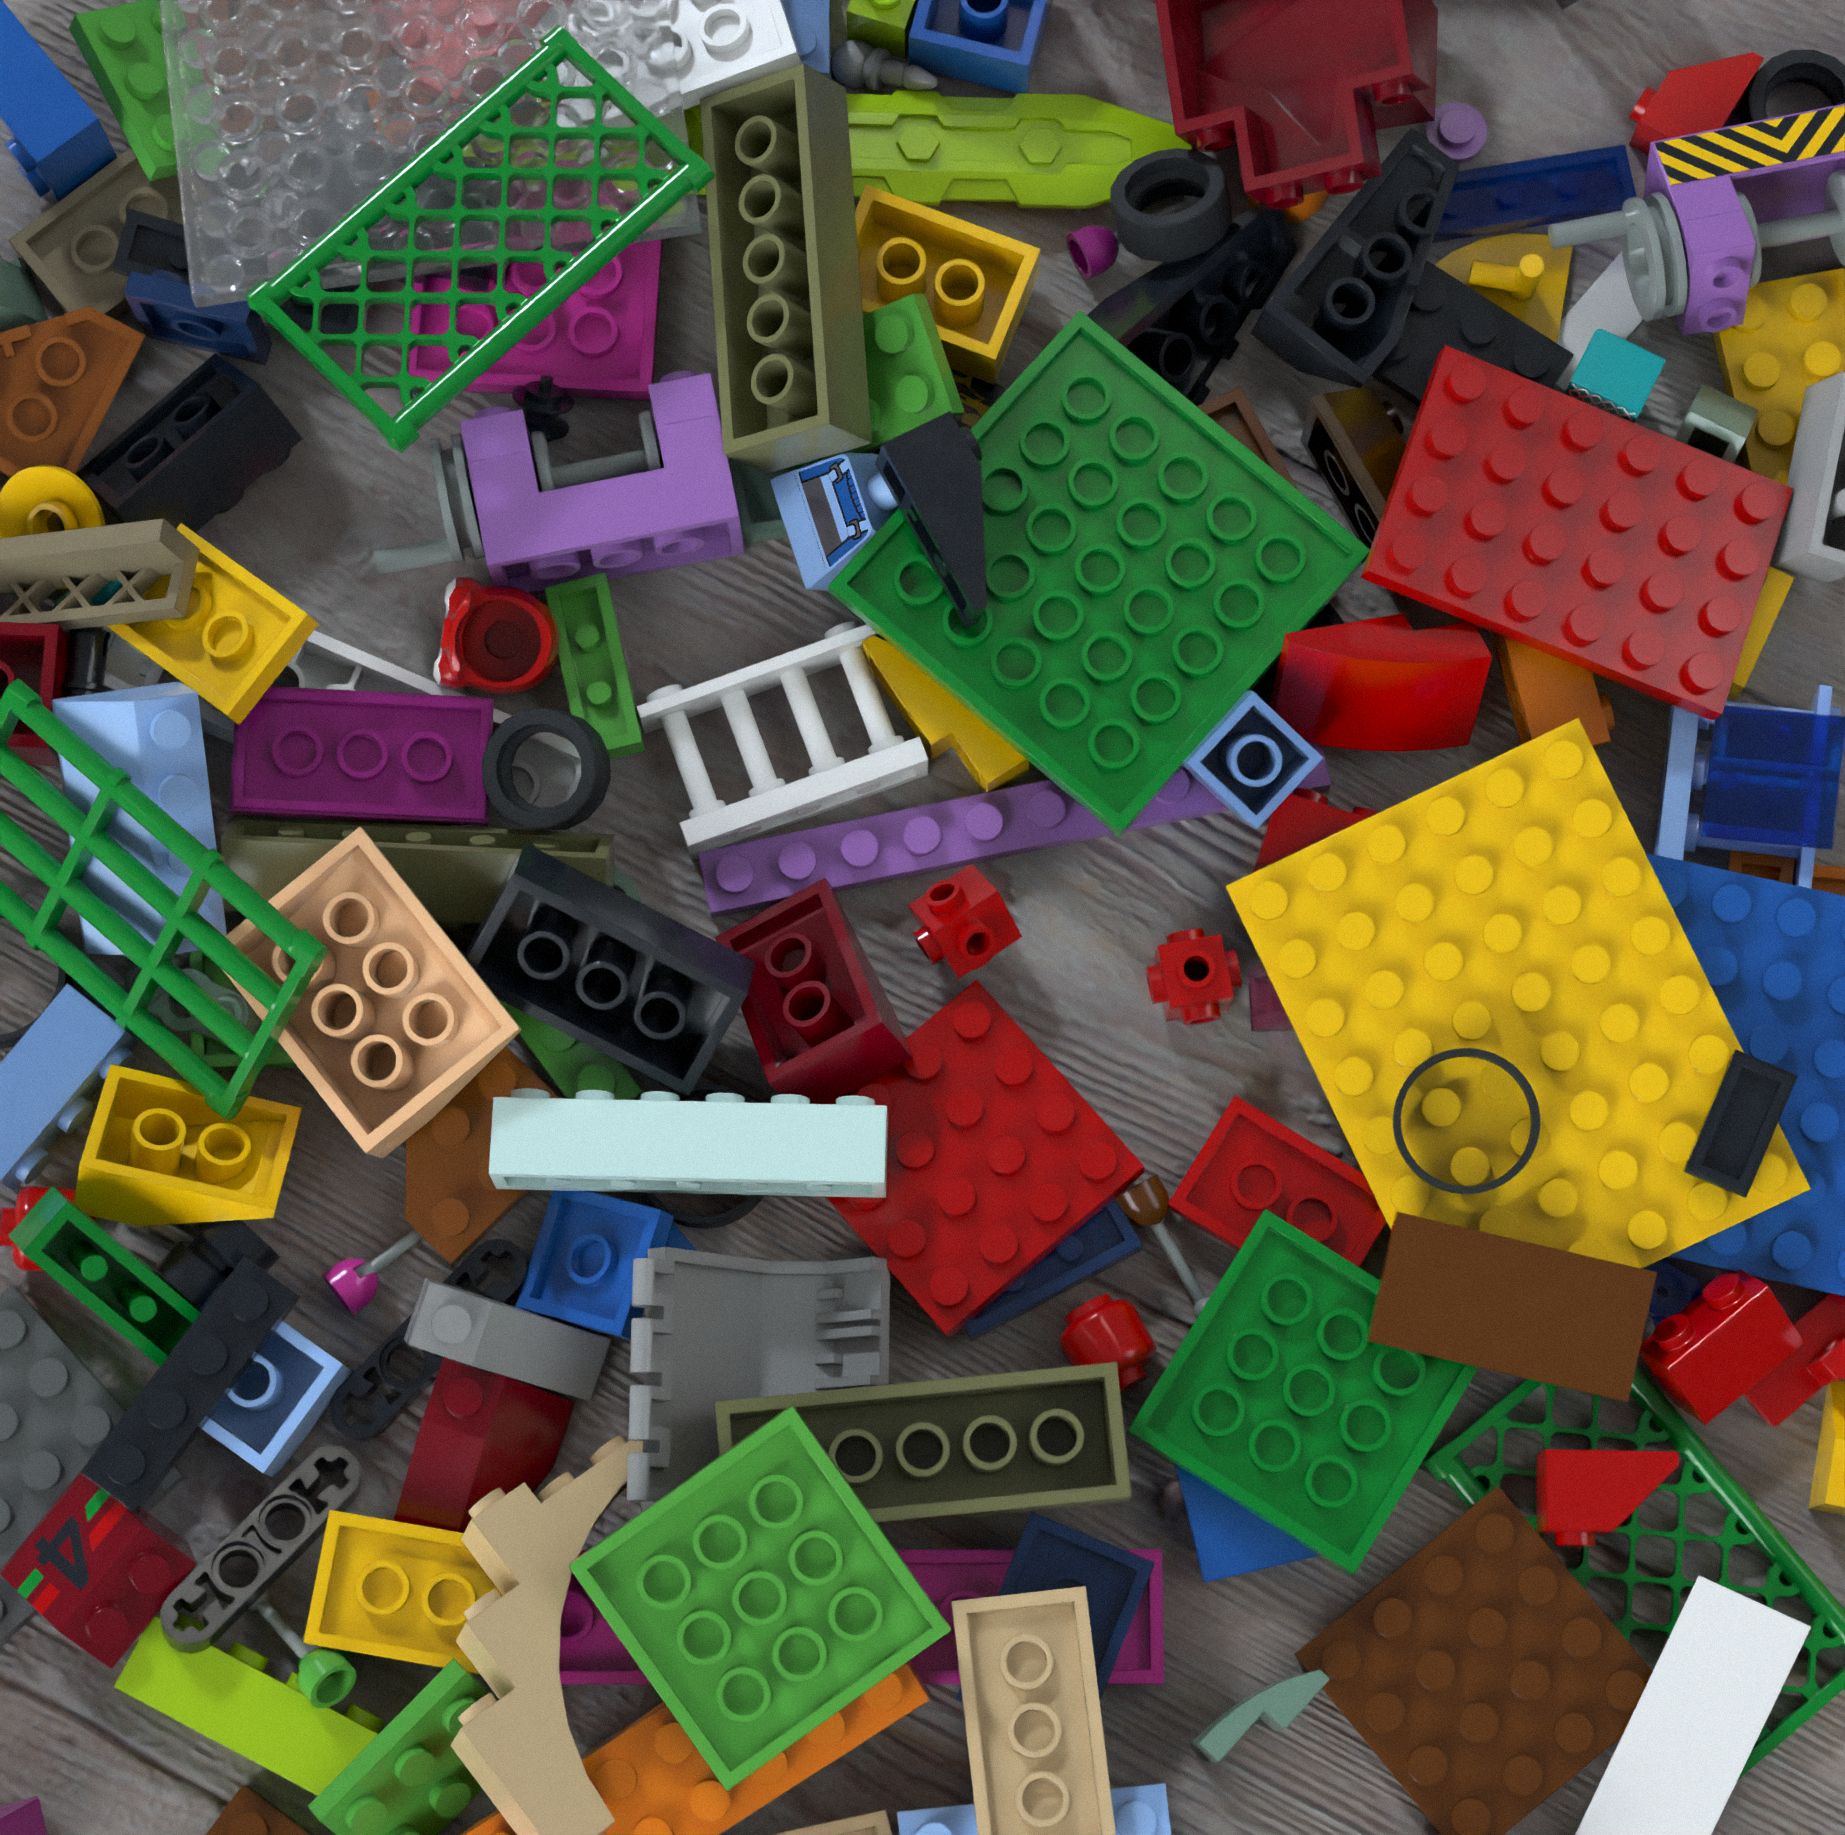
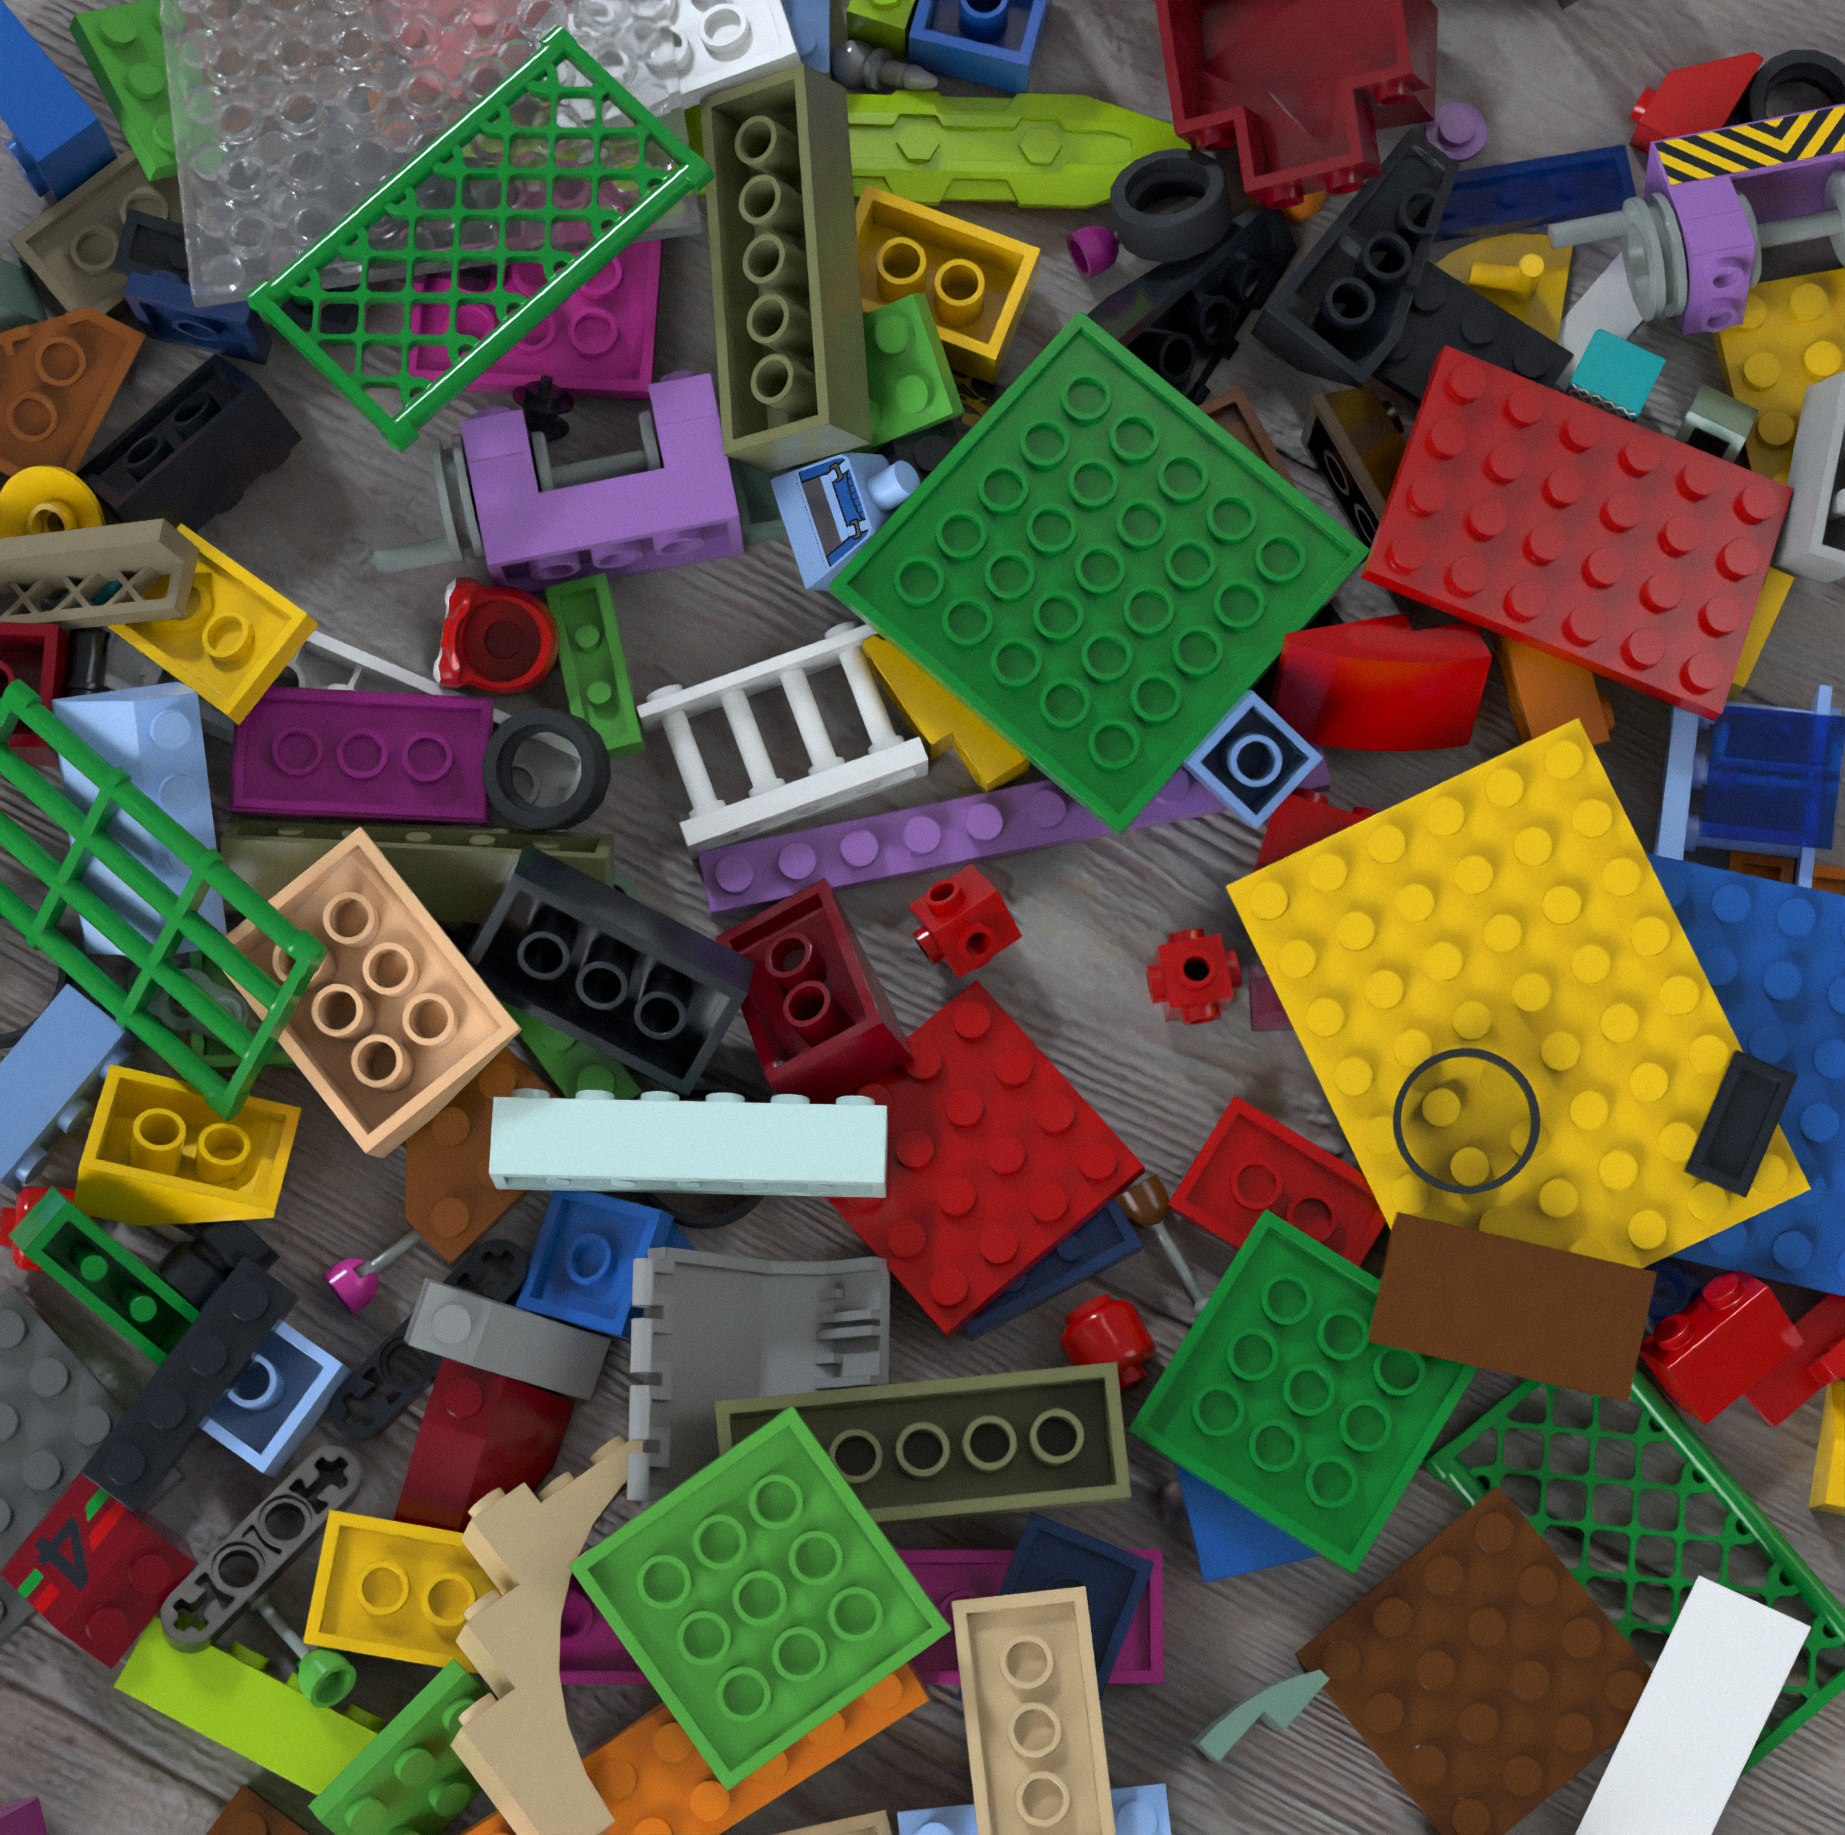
black slope [875,411,987,630] -> none
red slope [1535,1449,1679,1547] -> none

